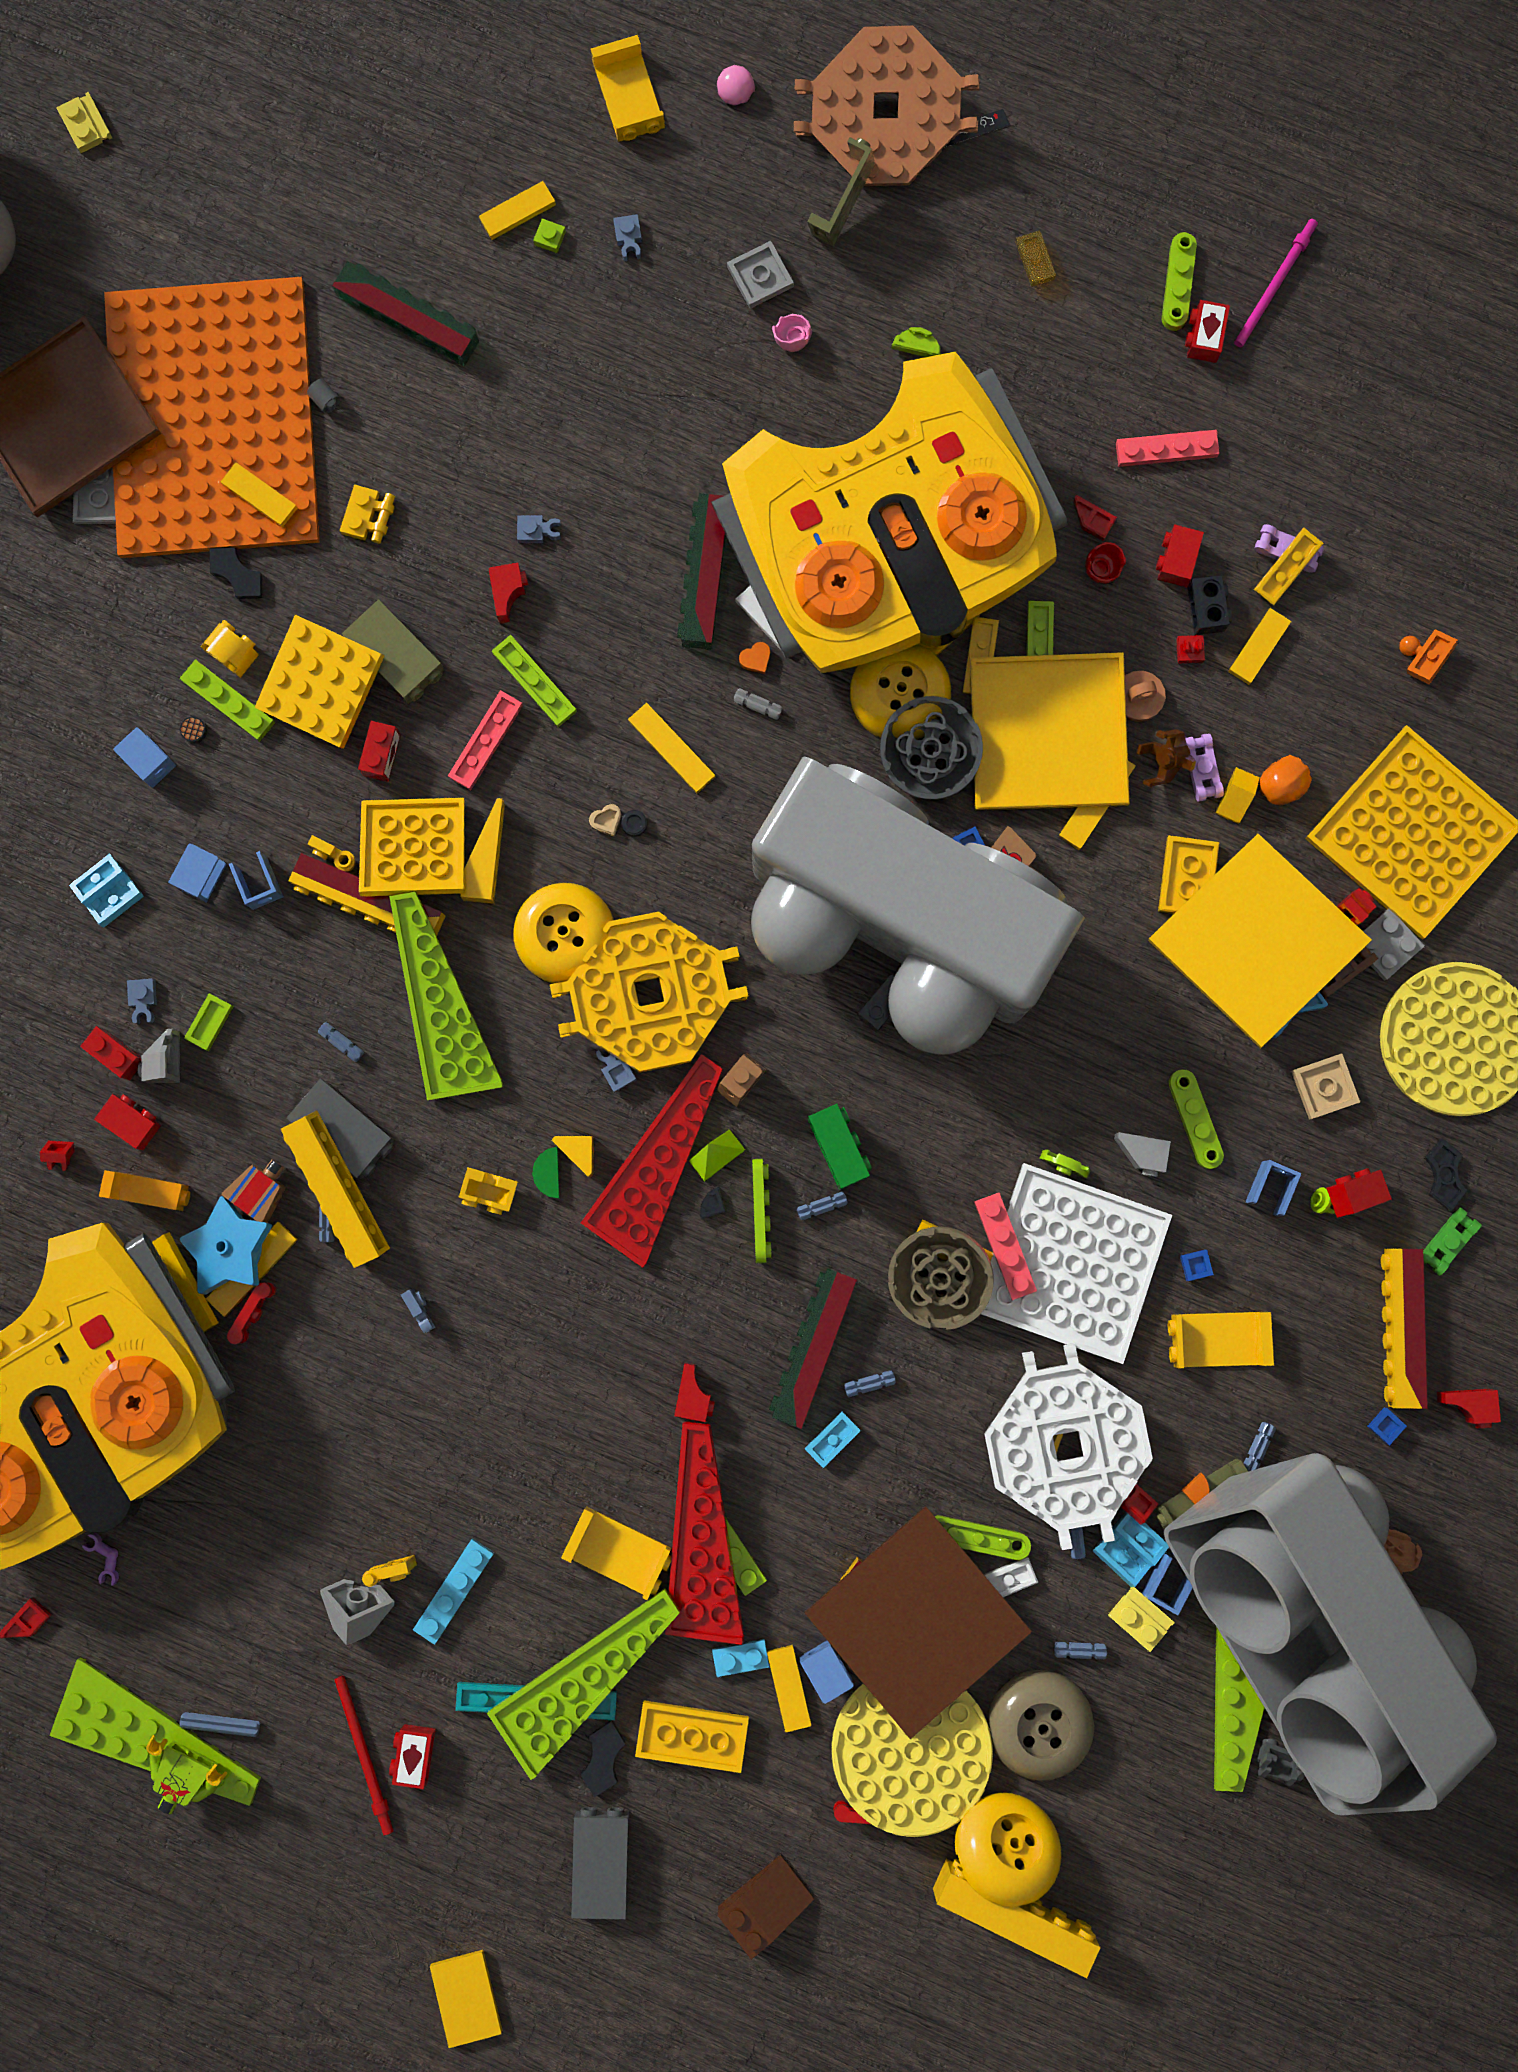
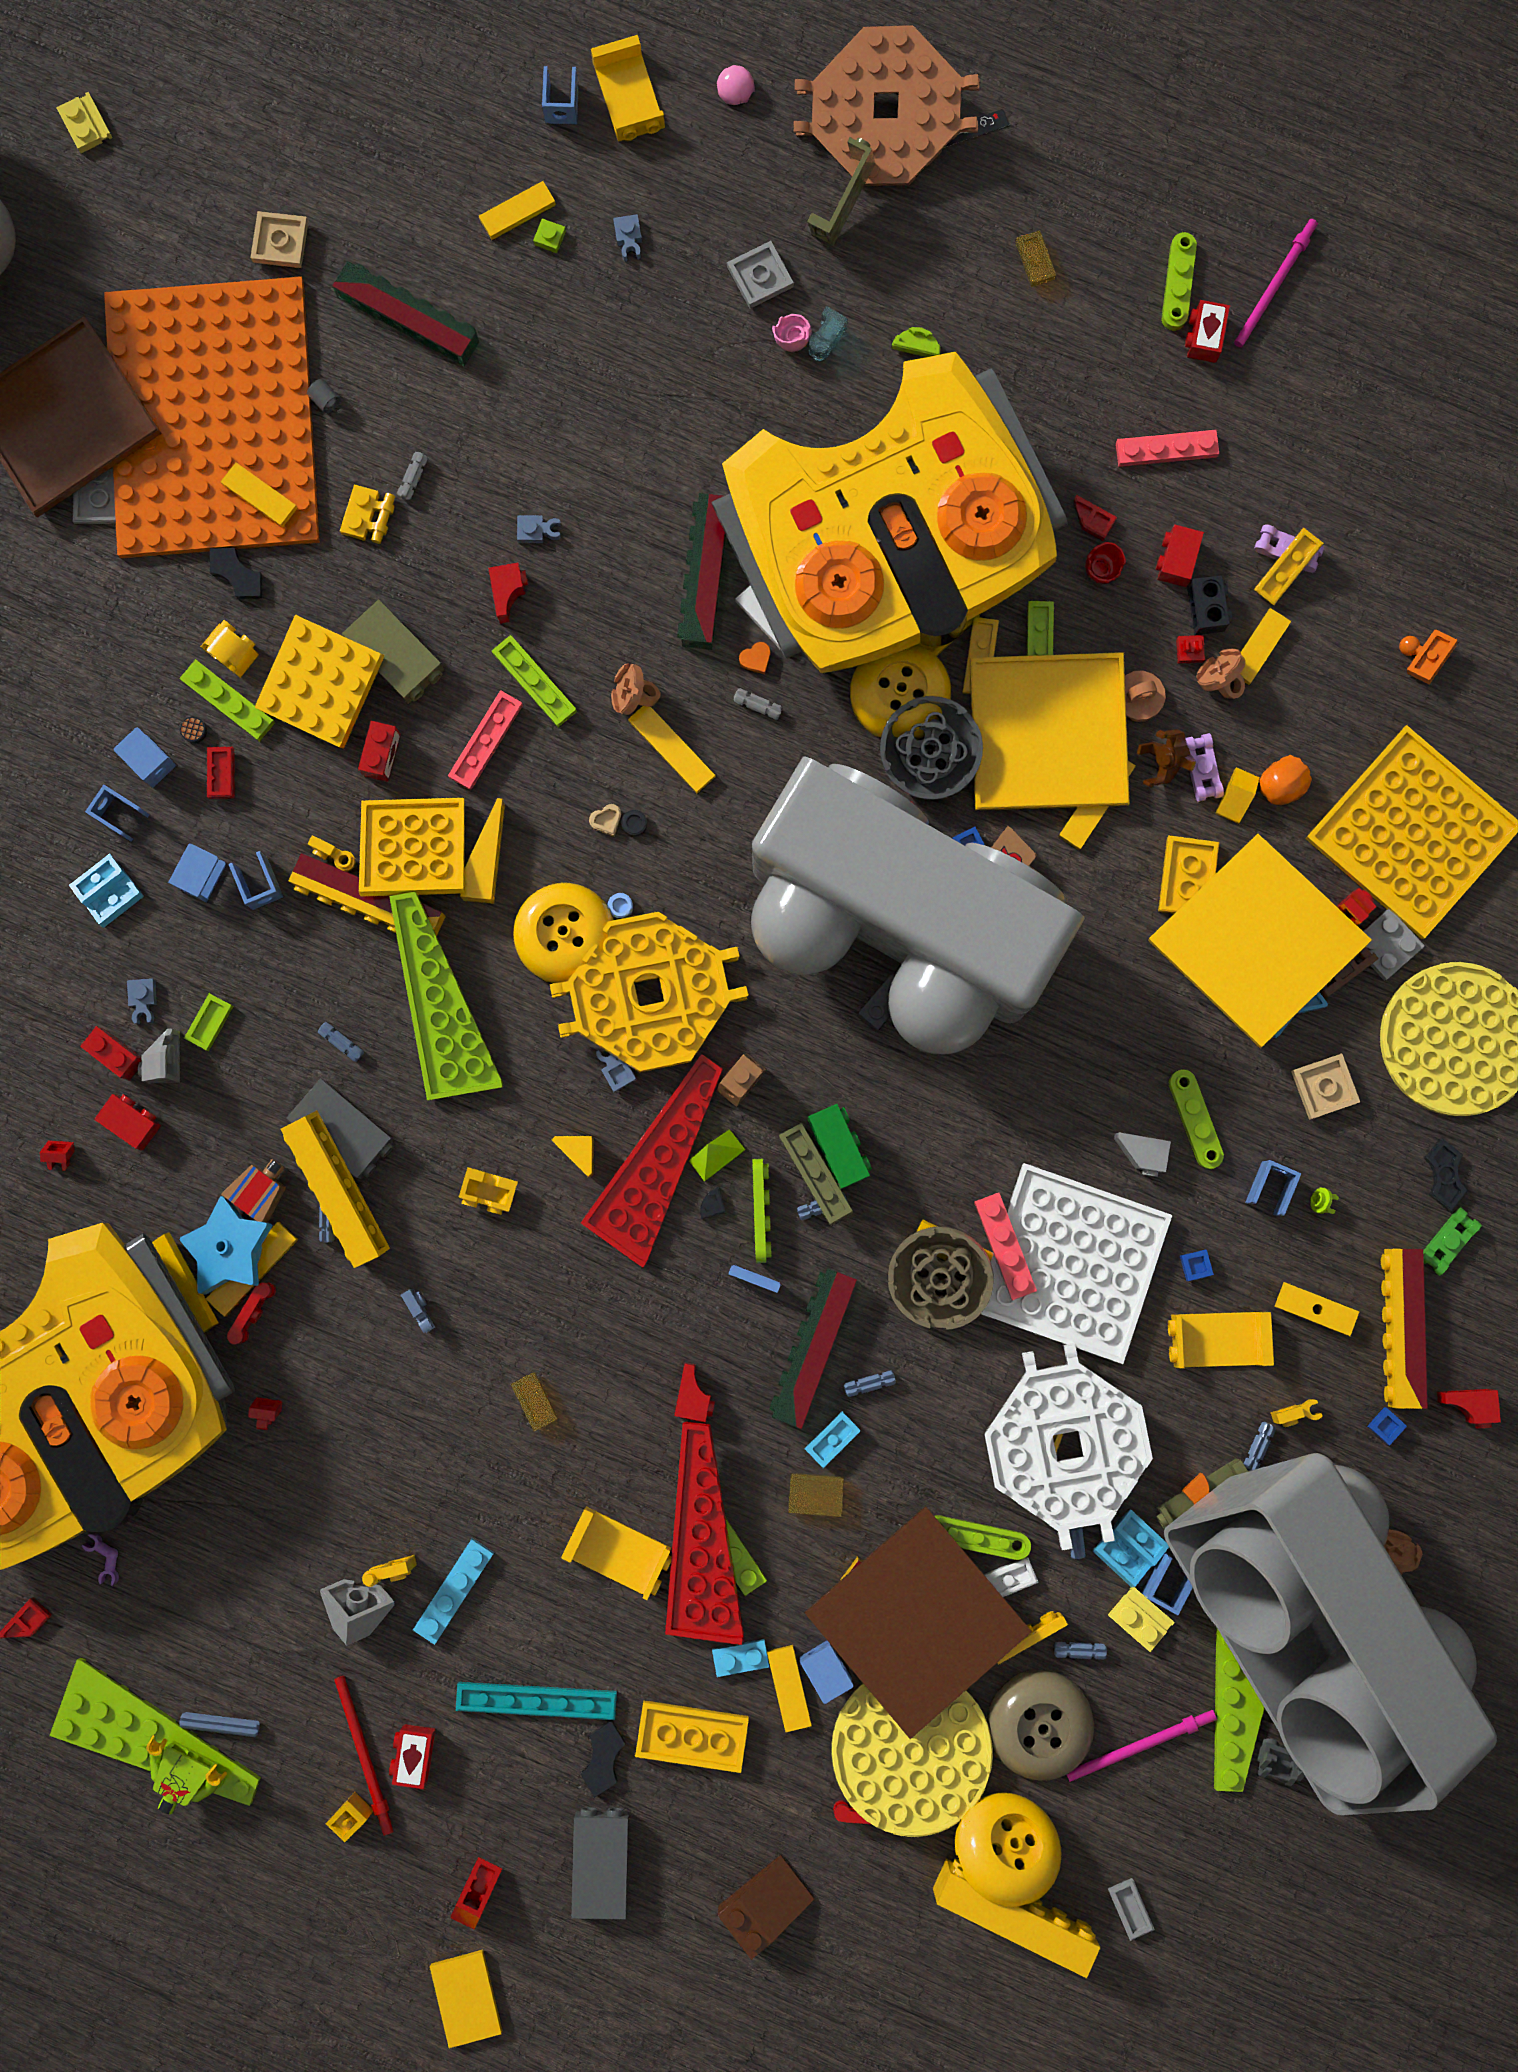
light orange arch [99,1170,190,1211] -> none
lime wing [487,1589,680,1780] -> none
green tile [532,1147,560,1199] -> none
lime plate [1039,1150,1090,1179] -> none
red tile [1121,1484,1158,1525] -> none
red brick [1326,1168,1392,1218] -> none
none -> medium blue piece [85,785,150,842]
none -> red plate [207,747,235,799]
none -> red tile [248,1397,282,1430]
none -> tan plate [251,211,309,268]
none -> yellow slope [326,1792,373,1842]
none -> light grey axle [397,452,428,500]
none -> red arch [450,1857,502,1929]
none -> clear yellow plate [511,1372,558,1431]
none -> medium blue piece [542,66,579,124]
none -> light blue tile [608,893,633,919]
none -> nougat tile [611,663,661,715]
none -> medium blue tile [729,1265,781,1293]
none -> olive plate [779,1123,853,1226]
none -> clear yellow plate [788,1473,844,1517]
none -> clear light blue leg [809,306,848,361]
none -> yellow tile [997,1611,1068,1665]
none -> dark pink bar [1067,1710,1217,1782]
none -> light grey tile [1108,1878,1155,1941]
none -> nougat tile [1196,648,1245,699]
none -> yellow plate [1270,1399,1322,1427]
none -> yellow tile [1274,1282,1359,1336]

